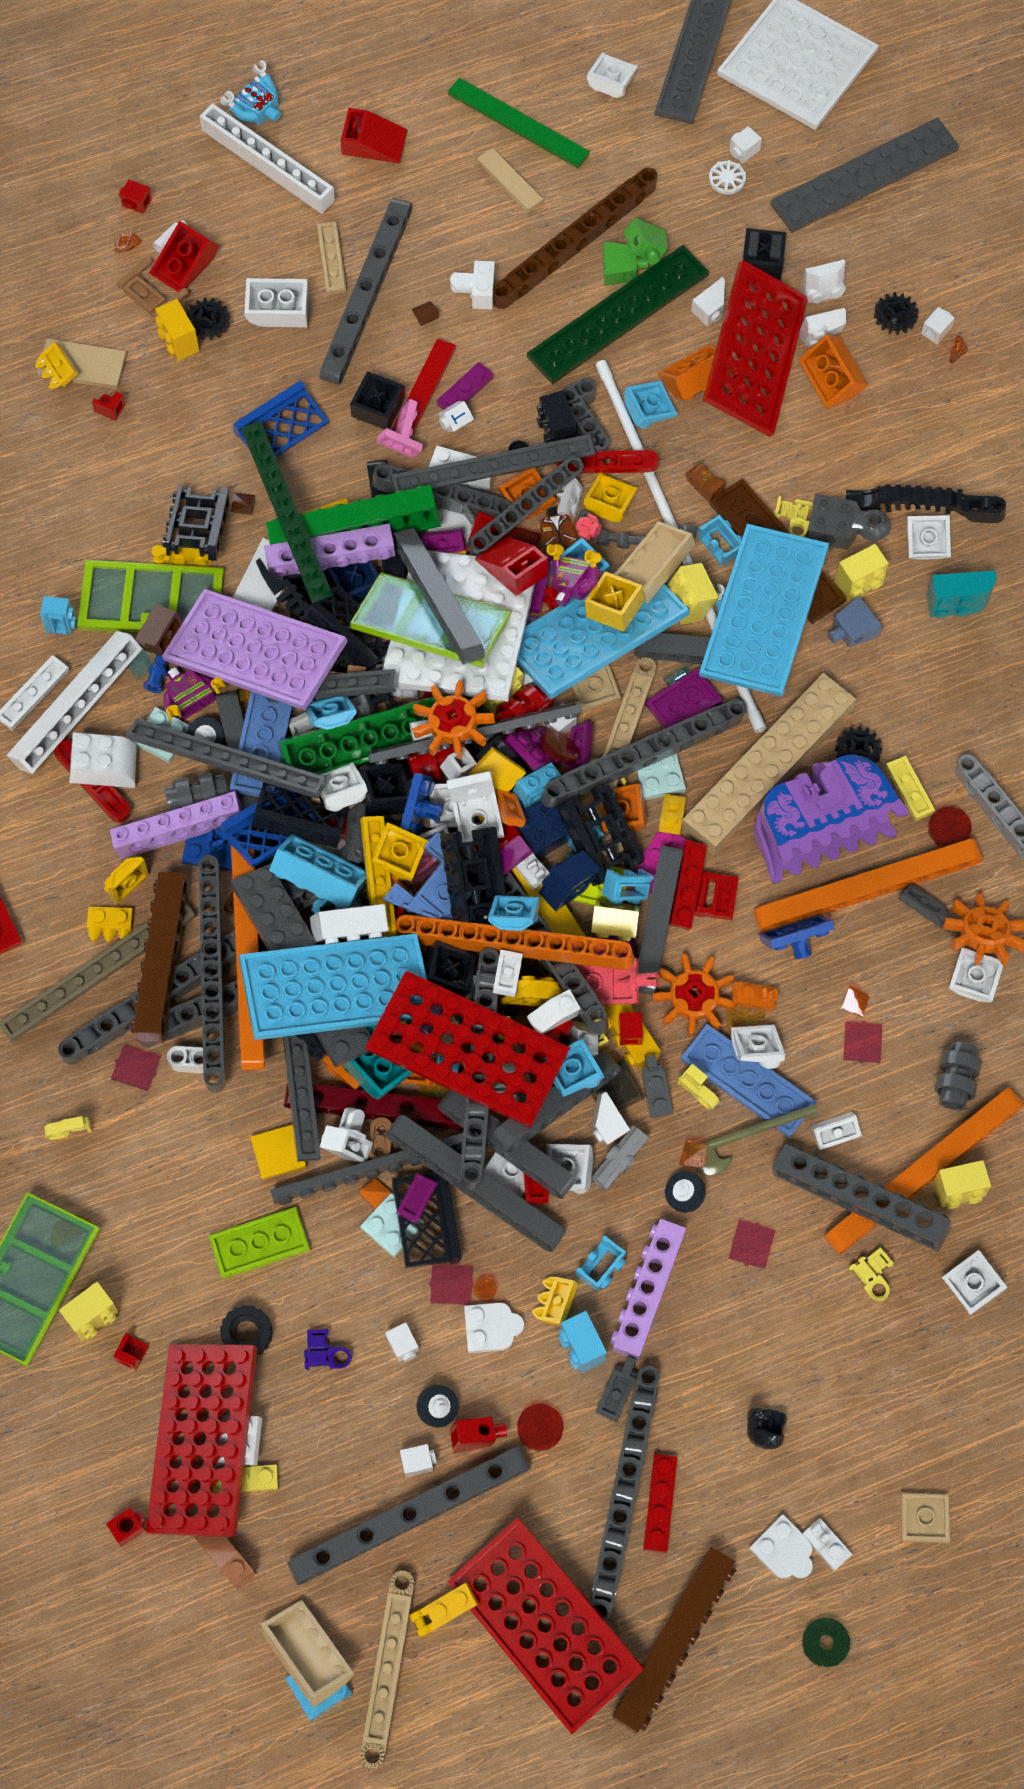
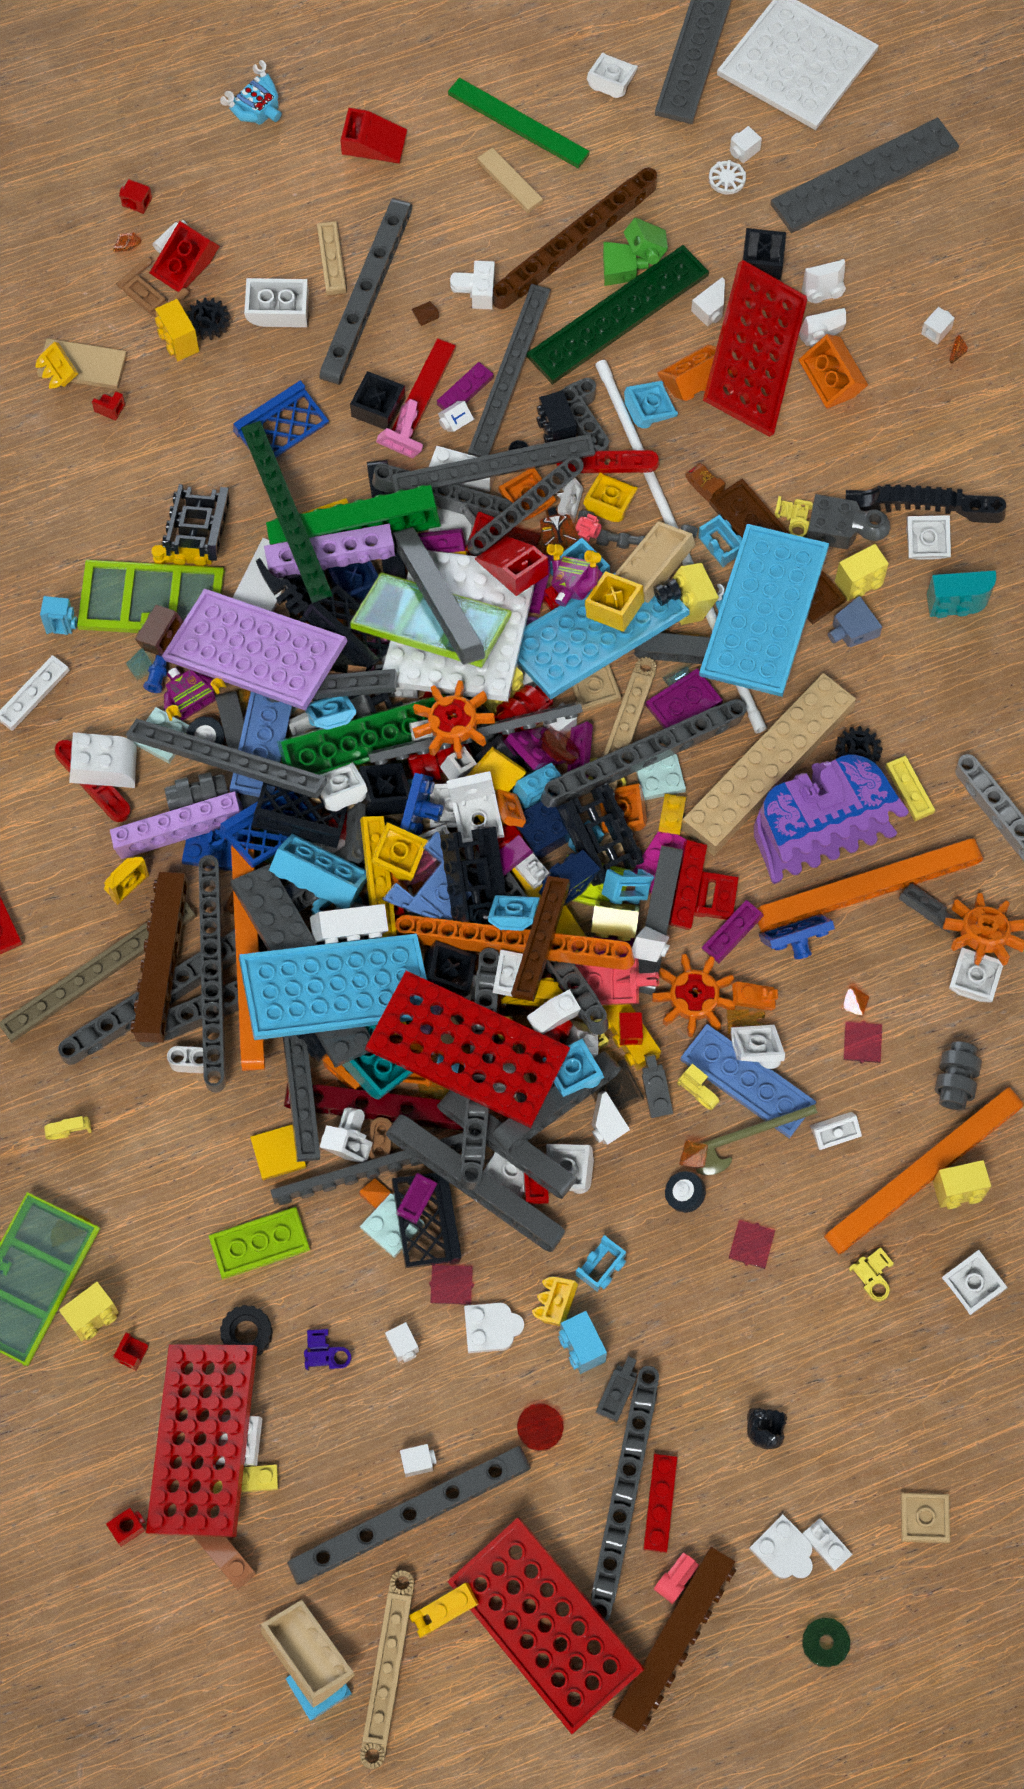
white brick [6,631,142,774] -> none
yellow plate [87,907,133,942] -> none
clear pink piece [111,1045,161,1091] -> none
white brick [200,103,335,214] -> none
reddish brown slope [231,493,255,515] -> none
black wheel [416,1385,459,1428] -> none
red torso [449,1417,507,1453] -> none
clear orange plate [474,1277,497,1301] -> none
light grey piece [592,1125,649,1191] -> none
lavender brick [610,1219,686,1361] -> none
dark grey brick [772,1144,951,1252] -> none
black gear [874,292,919,335] -> none
clear red tile [928,807,972,848] -> none
none -> dark grey plate [468,284,551,457]
none -> reddish brown plate [511,876,571,1002]
none -> white slope [632,926,670,962]
none -> black wheel [653,578,682,606]
none -> coral piece [654,1553,699,1604]
none -> magenta plate [702,900,764,964]

